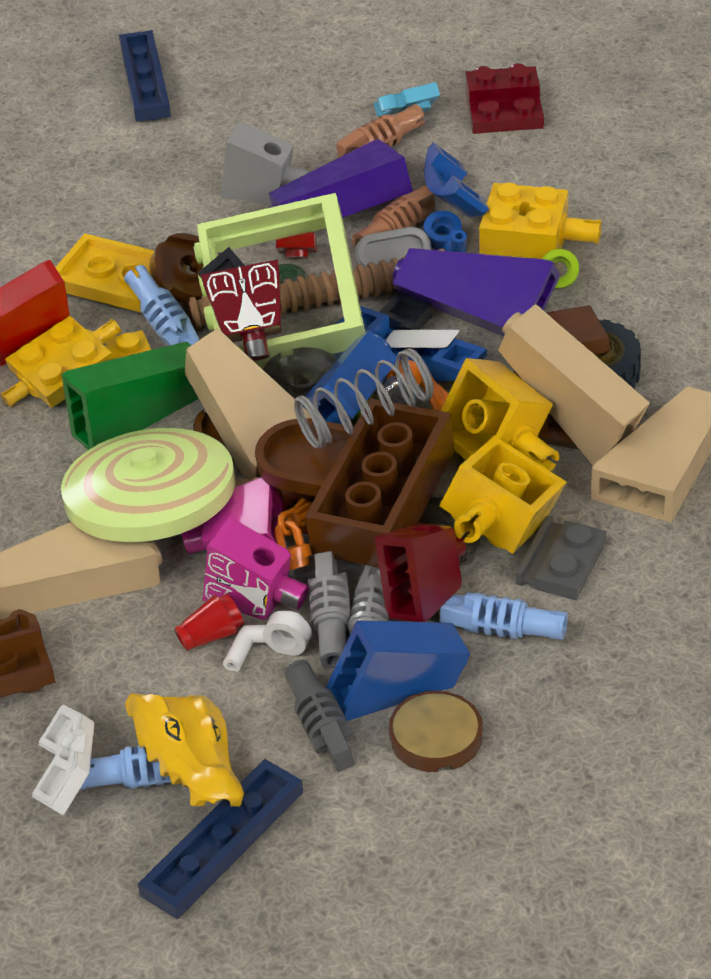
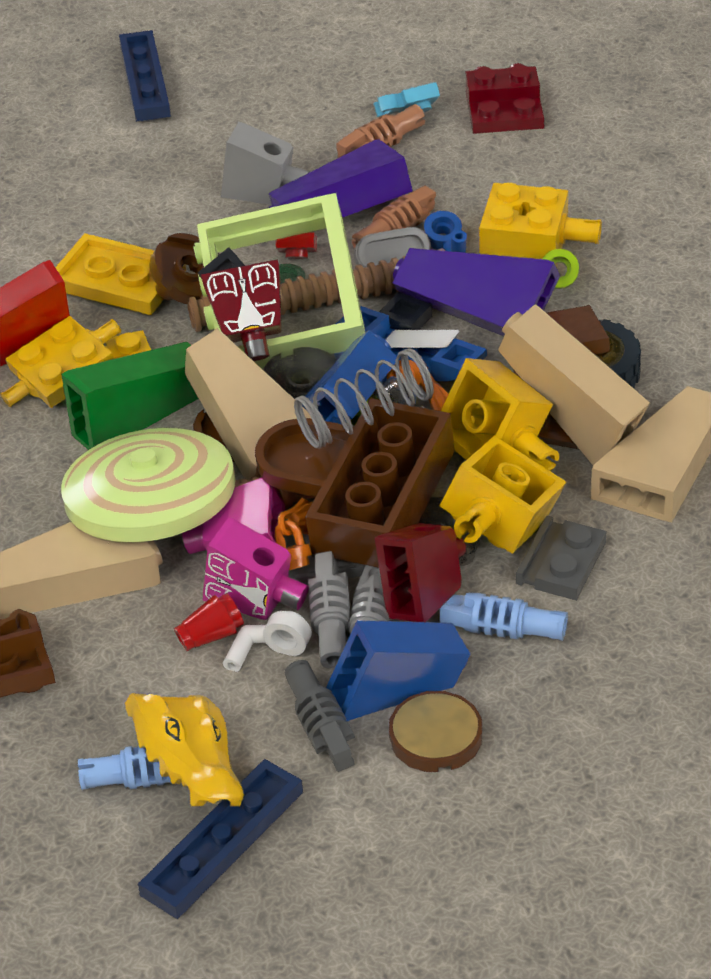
white tile [32,705,95,816] -> none
light blue hinge [124,265,200,346] -> none
blue slope [424,142,489,217] -> none

